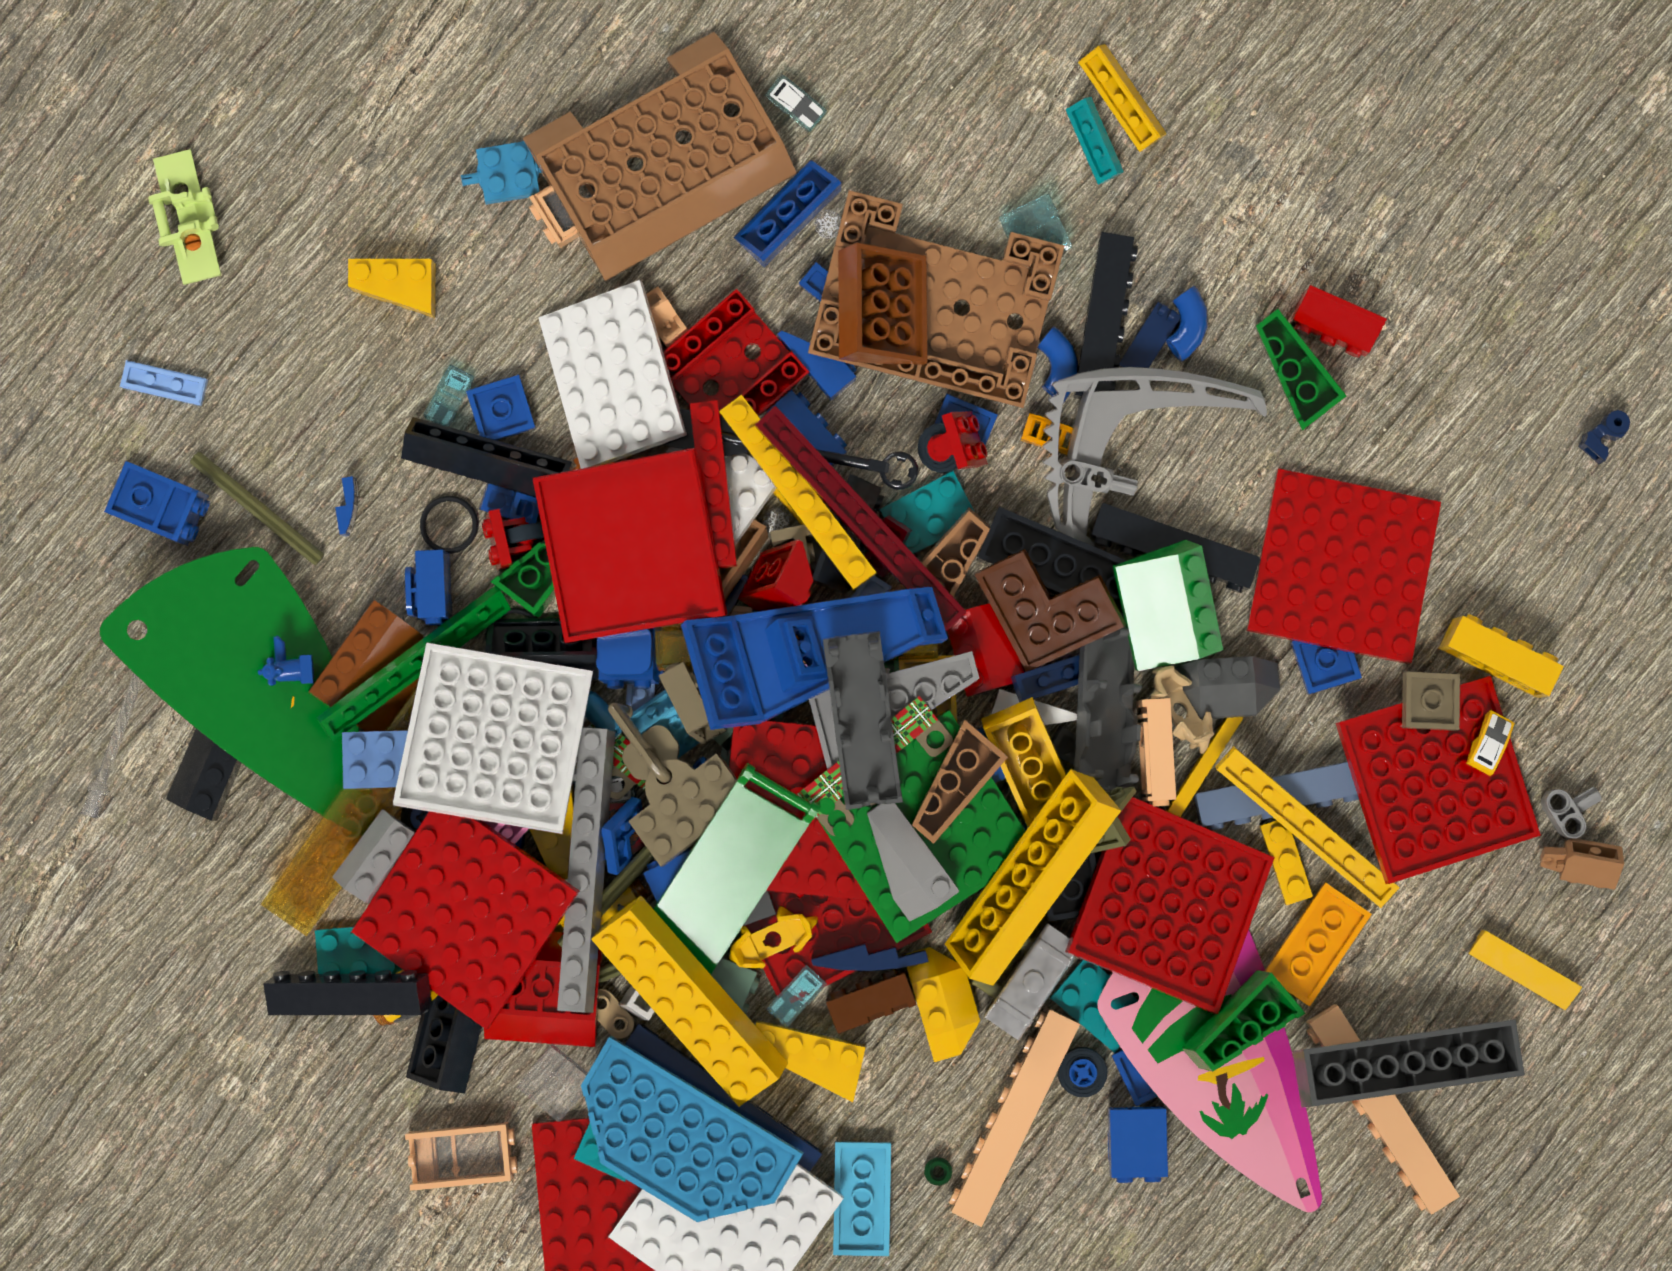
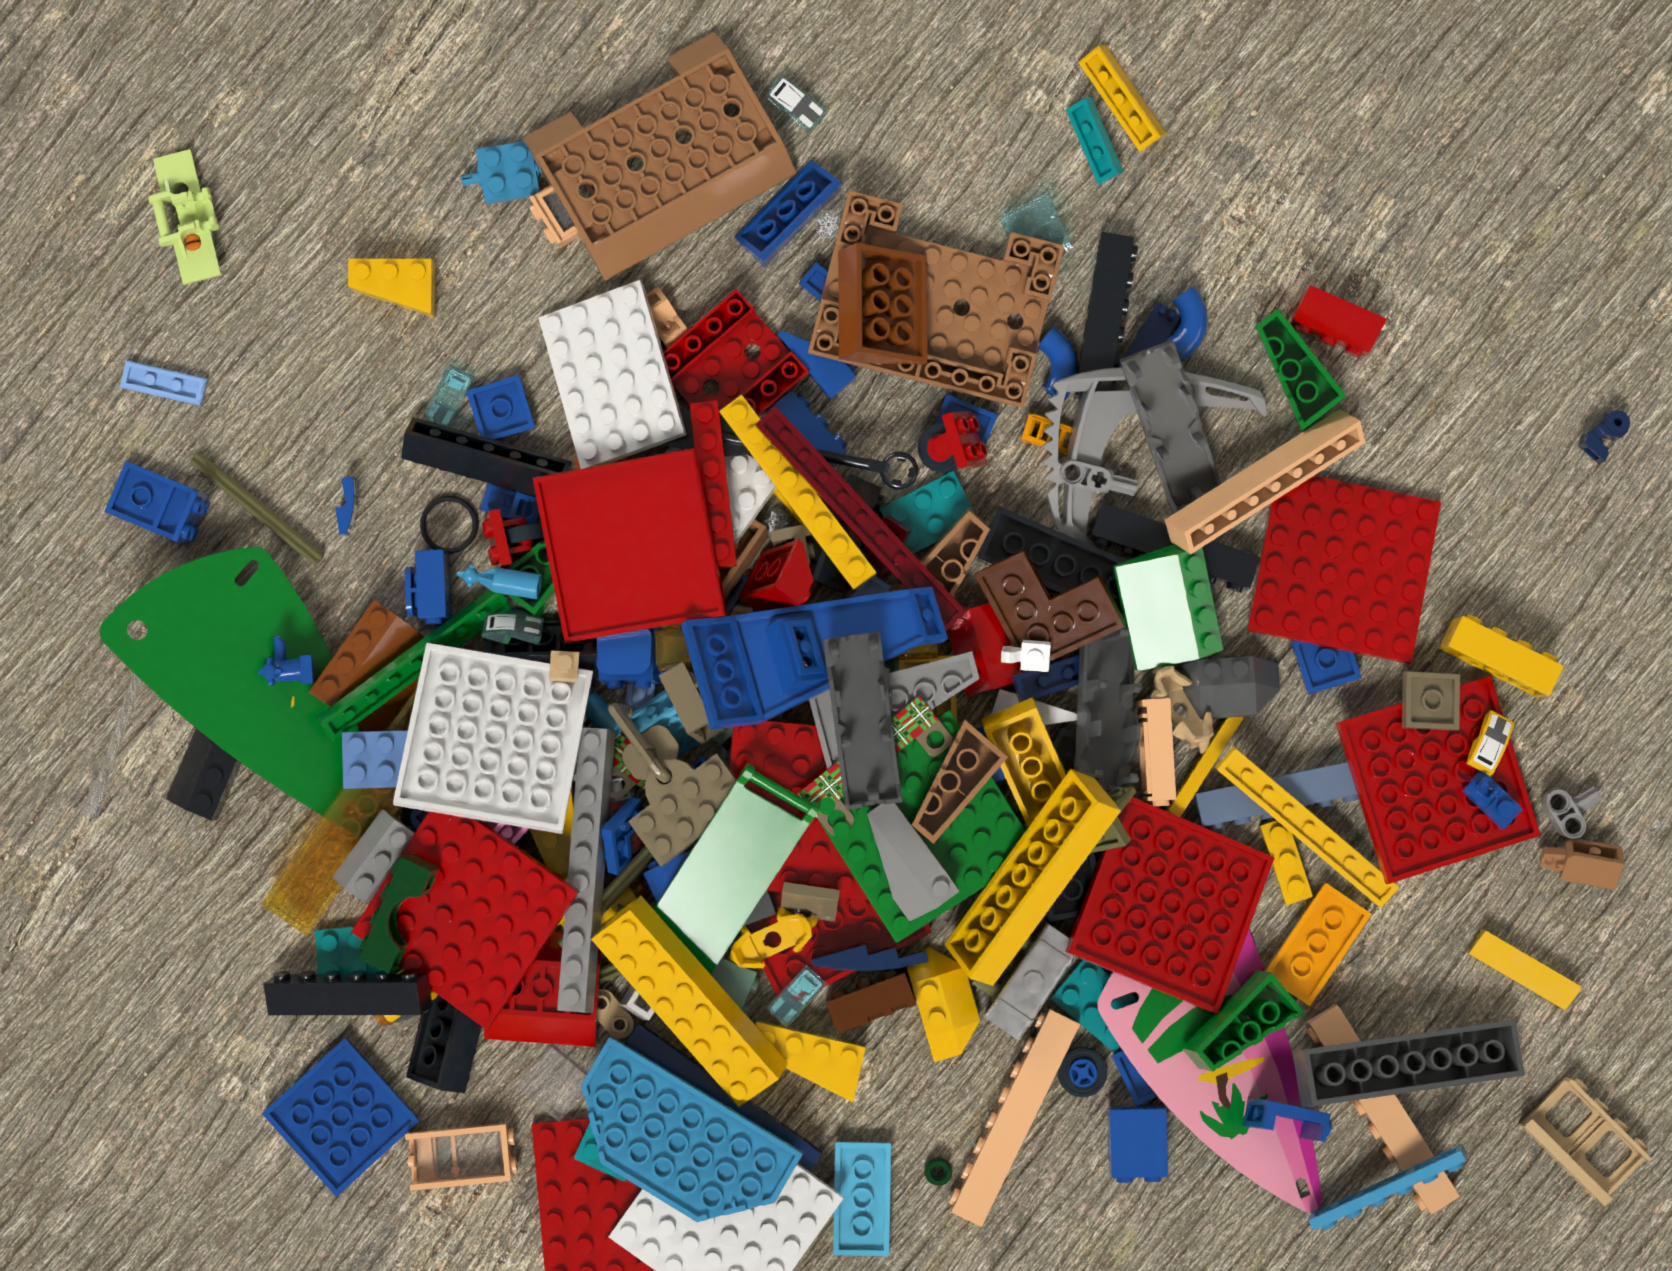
none -> blue plate [262,1037,421,1197]
none -> dark green arch [359,853,440,974]
none -> dark azure wheel [457,564,542,599]
none -> slope [481,613,544,645]
none -> tan plate [549,651,579,683]
none -> dark tan tile [781,882,840,922]
none -> white plate [1001,640,1051,672]
none -> dark grey piece [1119,340,1222,514]
none -> light nougat brick [1165,409,1365,554]
none -> blue panel [1243,1098,1332,1142]
none -> dark azure plate [1308,1144,1467,1230]
none -> blue plate [1462,771,1522,829]
none -> tan window [1519,1076,1652,1207]

